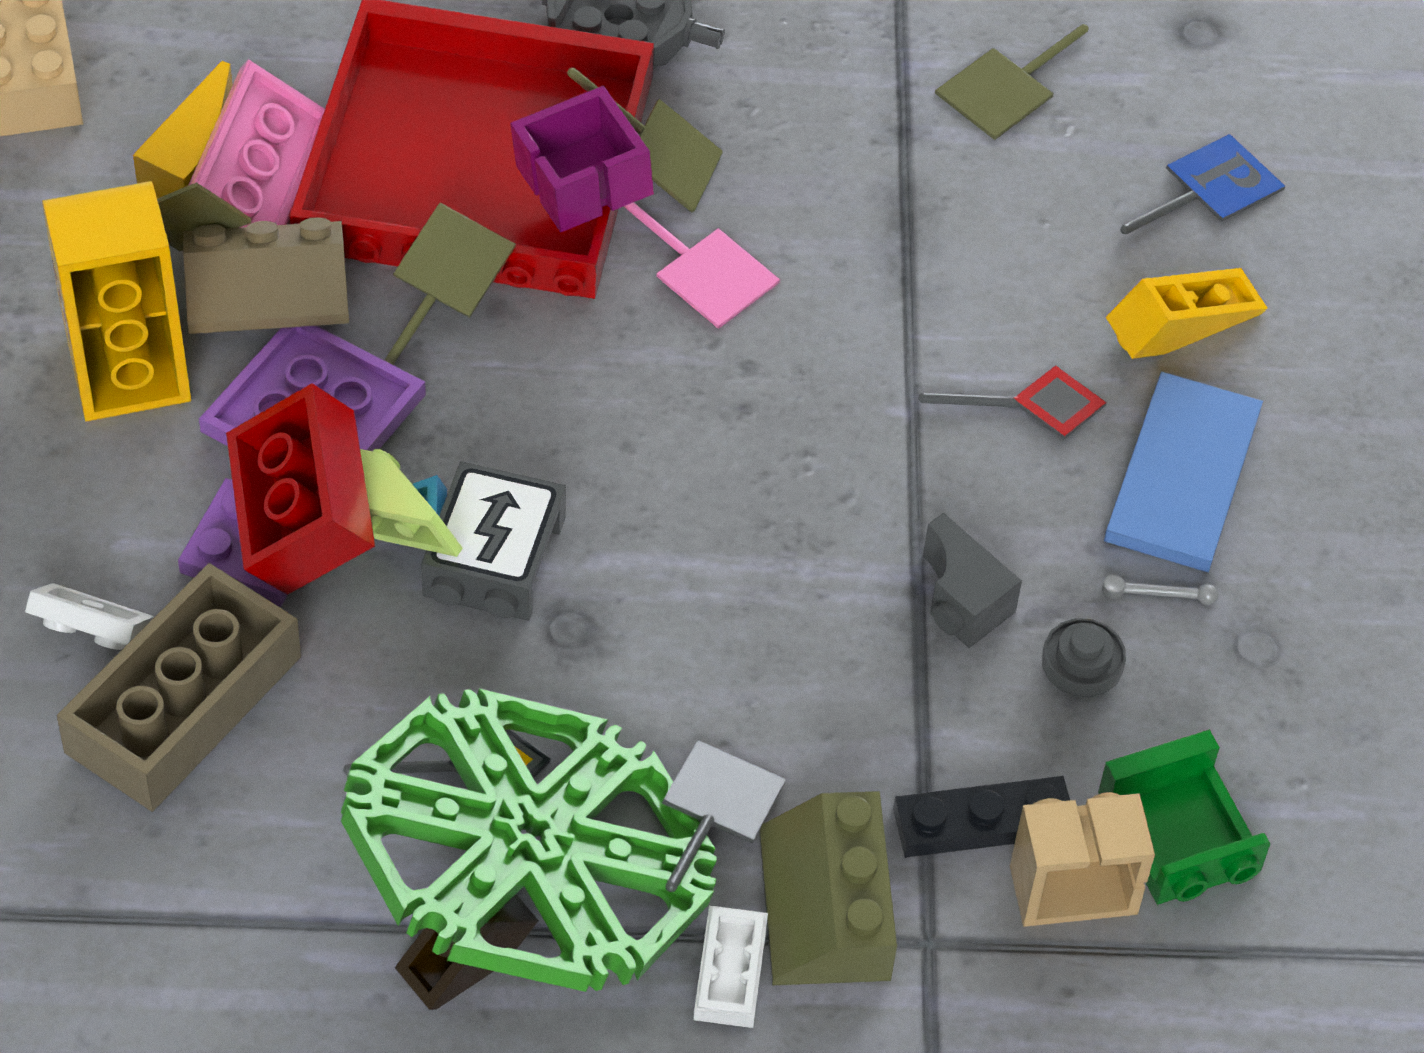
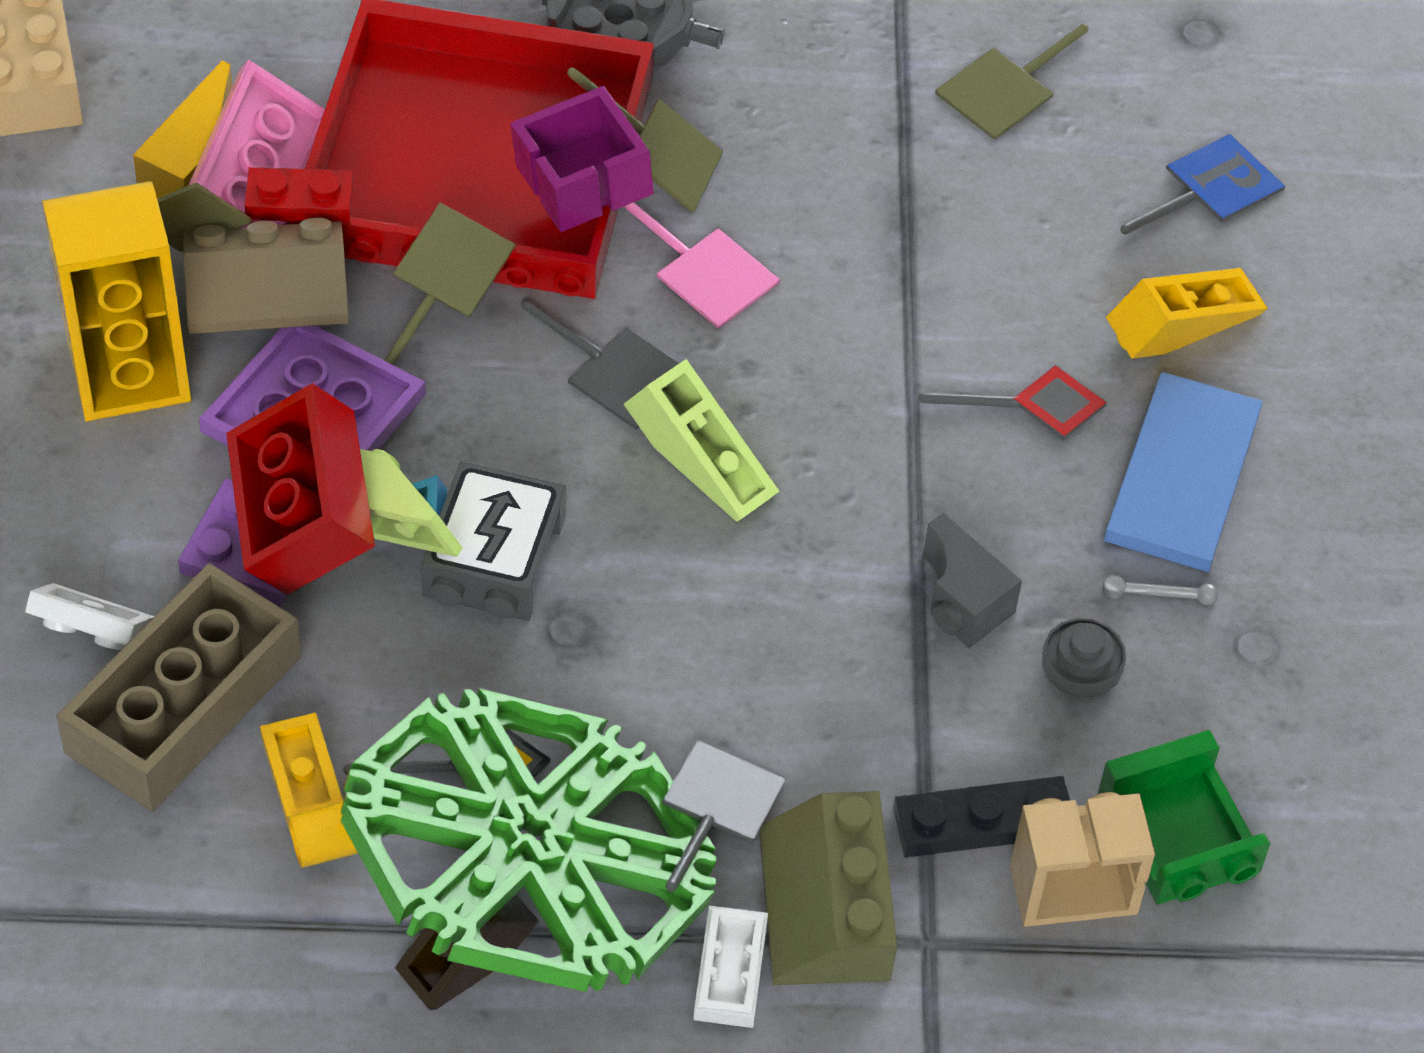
none -> red plate [244,167,354,223]
none -> yellow plate [260,712,358,868]
none -> dark grey piece [521,299,679,429]
none -> yellowish green slope [624,359,780,522]

